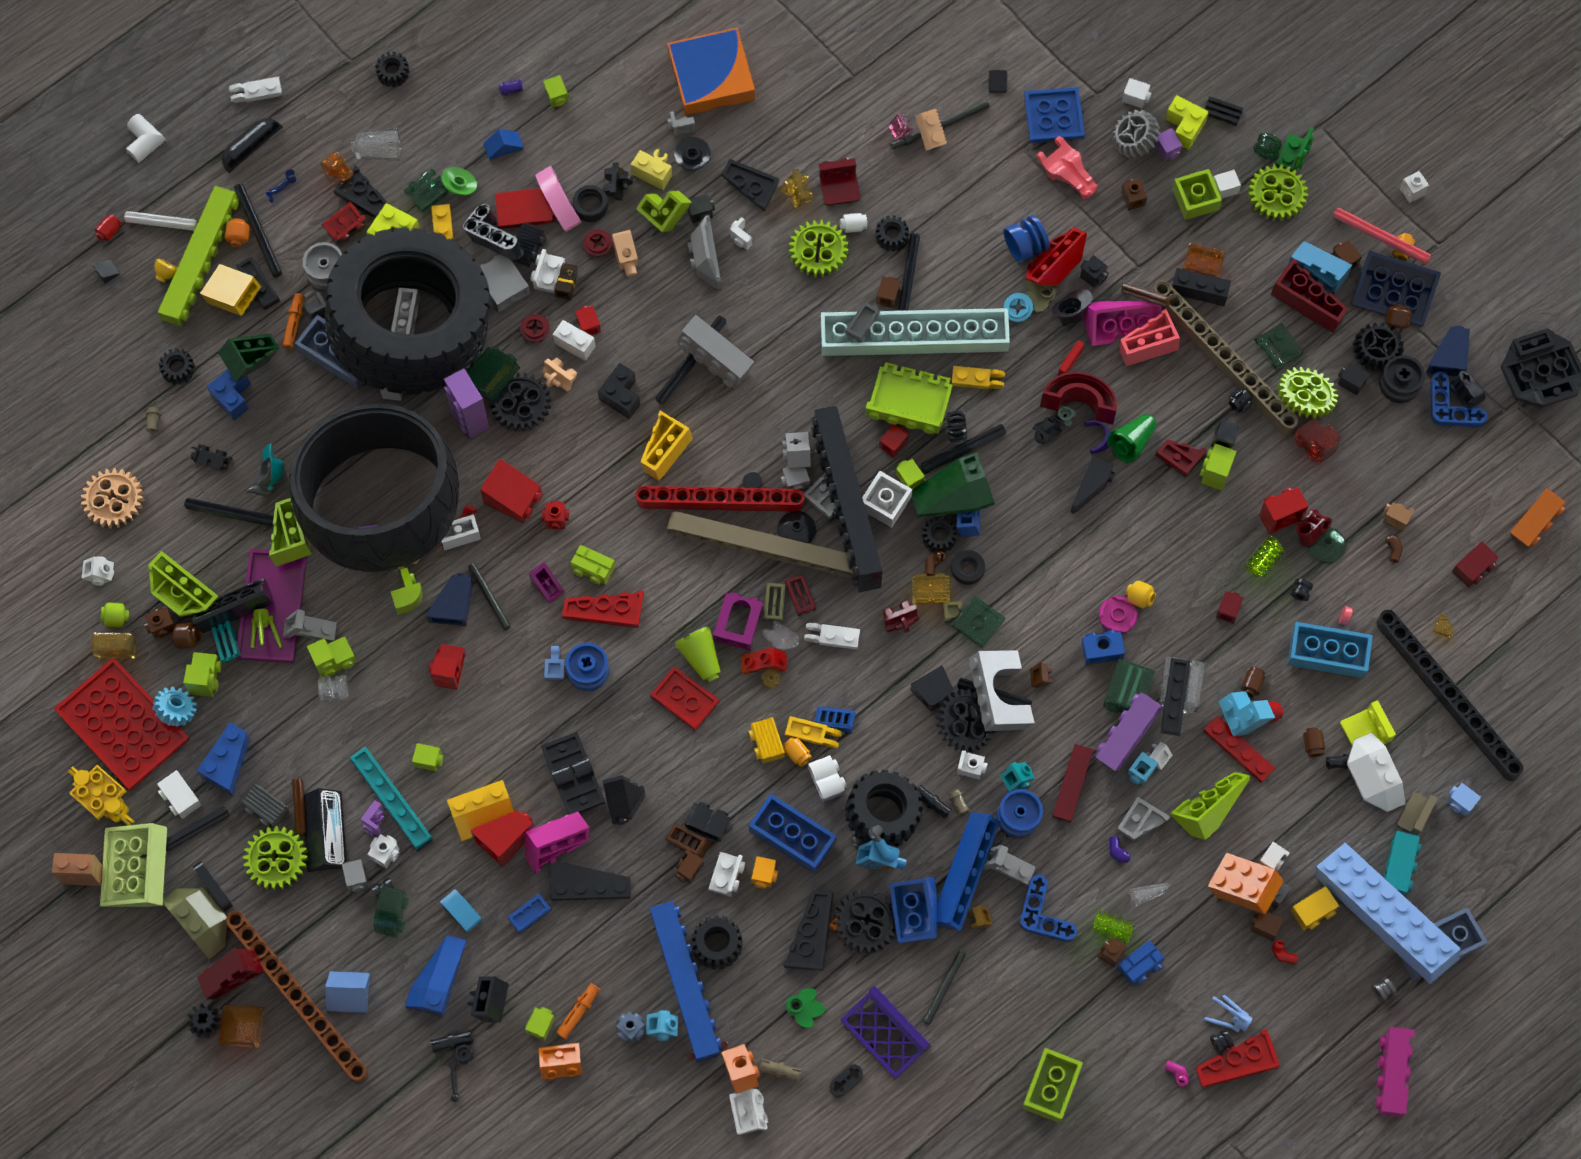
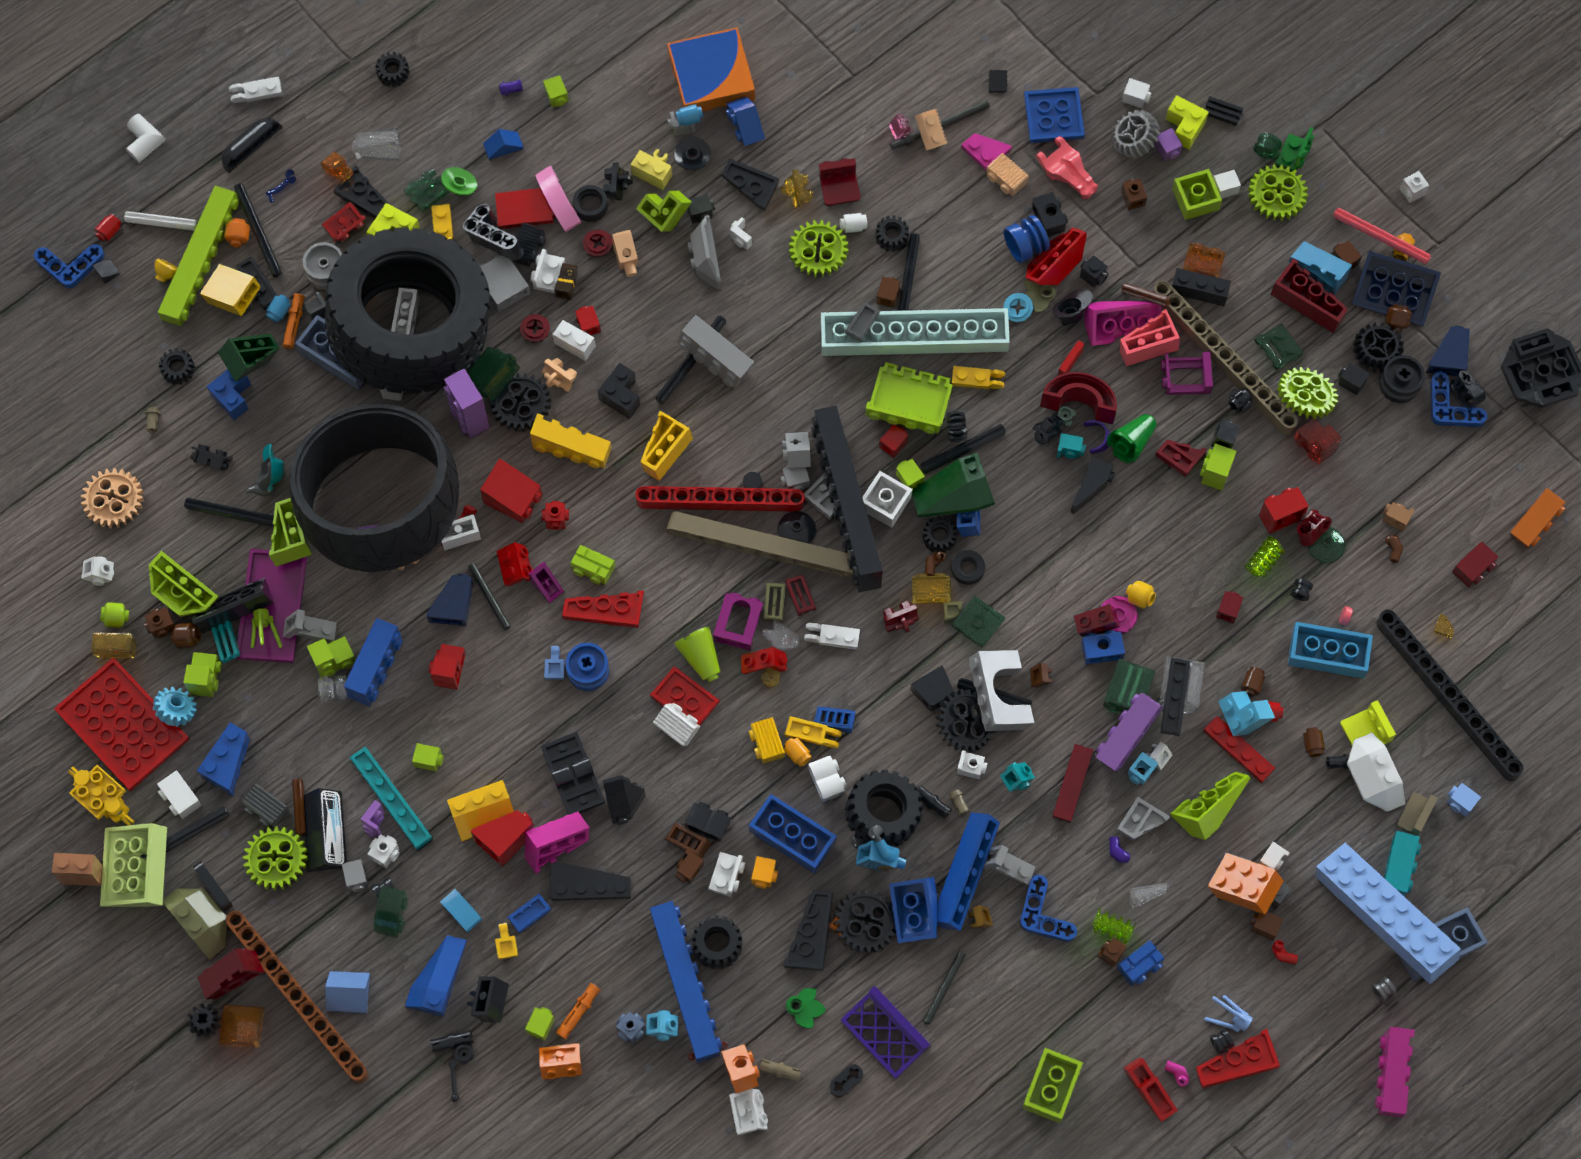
lime brick [391,568,423,615] -> none
blue wheel [996,789,1043,838] -> none
yellow brick [1290,886,1339,931] -> none
none -> blue beam [34,244,105,288]
none -> dark azure brick [265,294,291,323]
none -> blue brick [344,618,403,706]
none -> yellow plate [495,923,518,960]
none -> red bracket [496,542,533,587]
none -> yellow wedge [530,413,611,468]
none -> white brick [653,703,700,746]
none -> dark azure brick [676,104,703,126]
none -> blue brick [725,96,765,146]
none -> dark pink wing [961,133,1012,172]
none -> light nougat brick [986,153,1029,197]
none -> black brick [1031,192,1068,237]
none -> teal brick [1056,433,1086,459]
none -> dark red brick [1074,604,1120,638]
none -> red slope [1123,1057,1178,1122]
none -> magenta panel [1160,352,1213,395]

